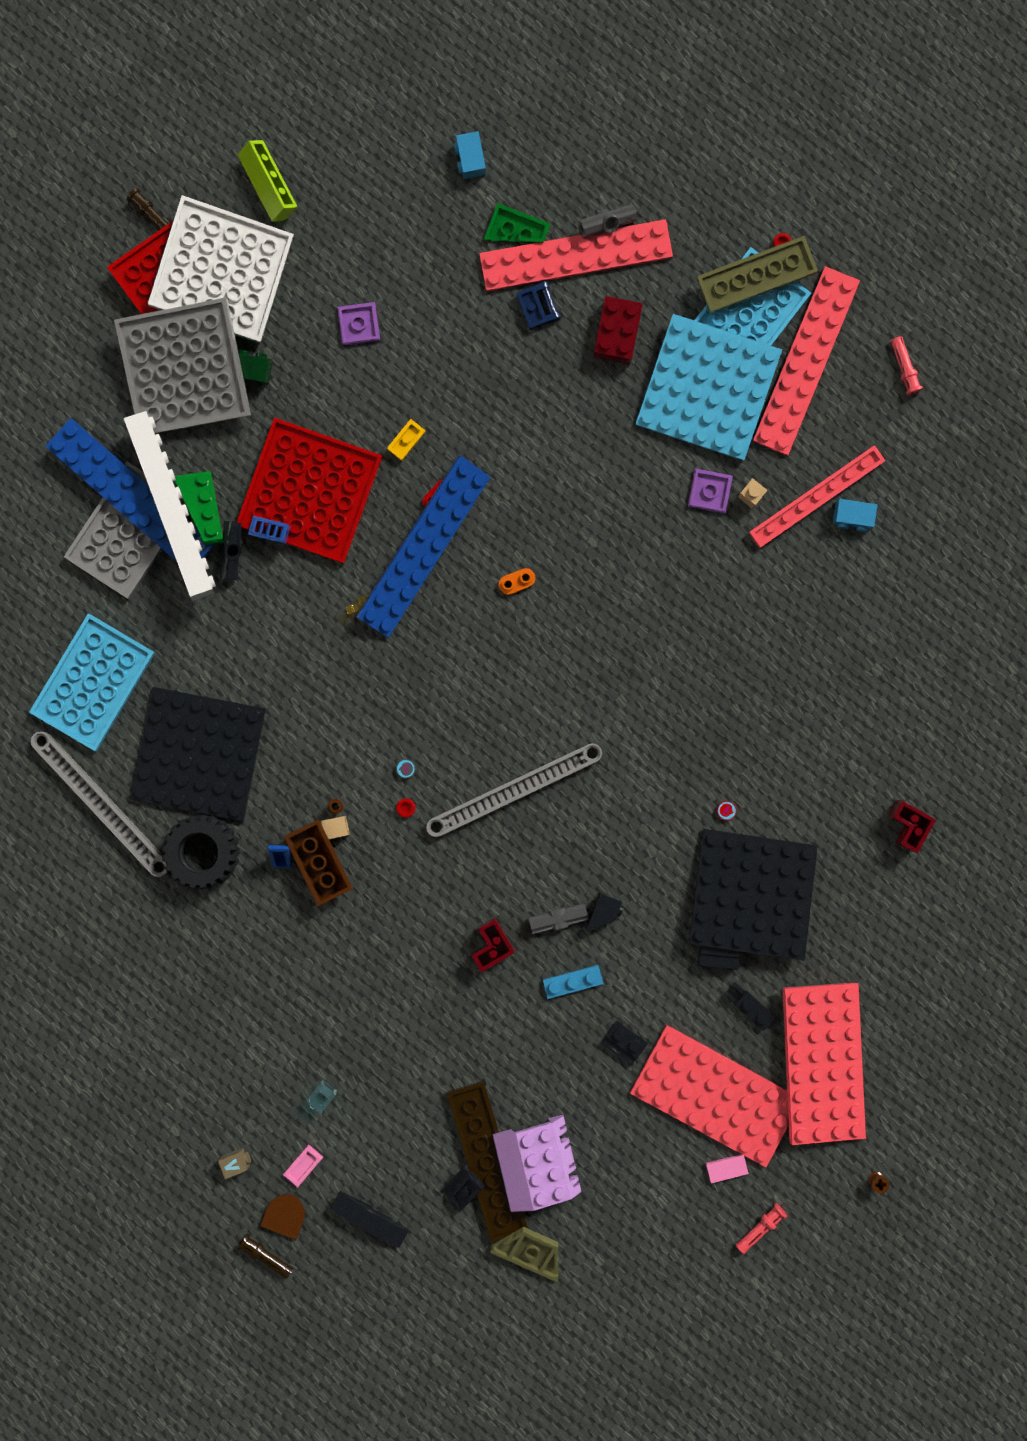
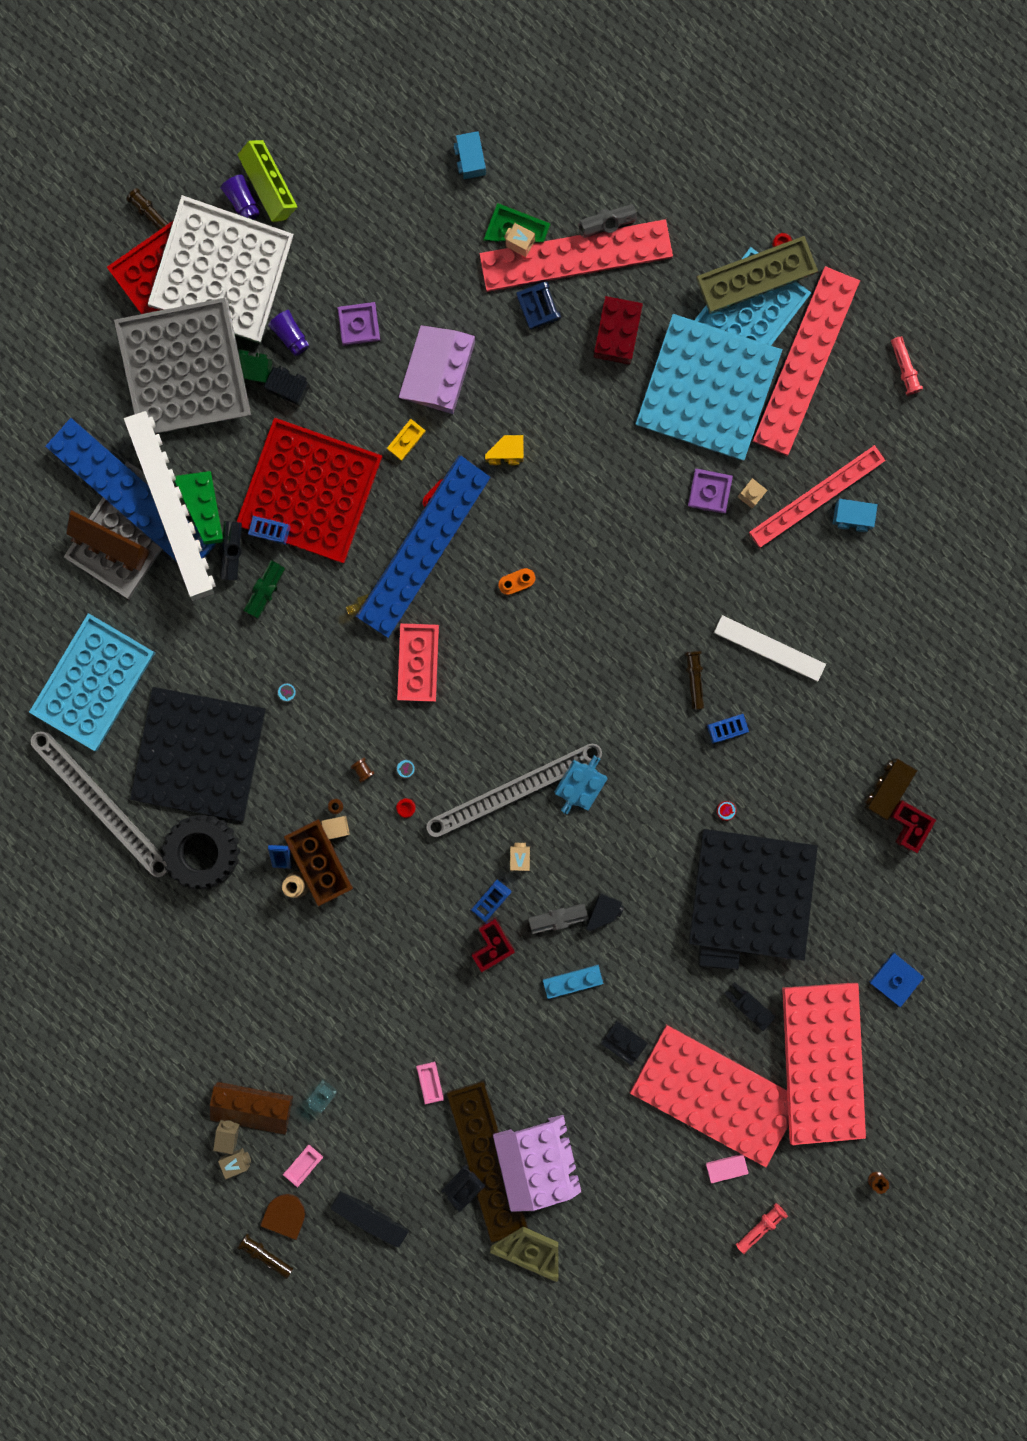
none -> reddish brown slope [66,510,150,572]
none -> reddish brown slope [210,1082,293,1135]
none -> dark tan brick [213,1120,240,1154]
none -> dark purple plant [220,175,259,220]
none -> dark green piece [243,560,286,619]
none -> black brick [264,366,310,406]
none -> dark purple plant [268,310,309,356]
none -> dark grey tile [277,683,297,702]
none -> tan plant [282,871,309,898]
none -> reddish brown bush [350,757,375,783]
none -> coral plate [397,623,439,702]
none -> lavender slope [399,325,475,414]
none -> bright pink tile [416,1062,444,1104]
none -> blue slope [471,879,512,922]
none -> yellow slope [485,435,523,465]
none -> tan brick [504,223,535,257]
none -> tan brick [510,843,530,871]
none -> dark azure plate [554,755,607,814]
none -> dark brown pin [684,651,704,709]
none -> blue slope [707,714,749,743]
none -> white tile [714,615,826,682]
none -> dark brown brick [864,758,918,820]
none -> blue plate [869,953,924,1007]

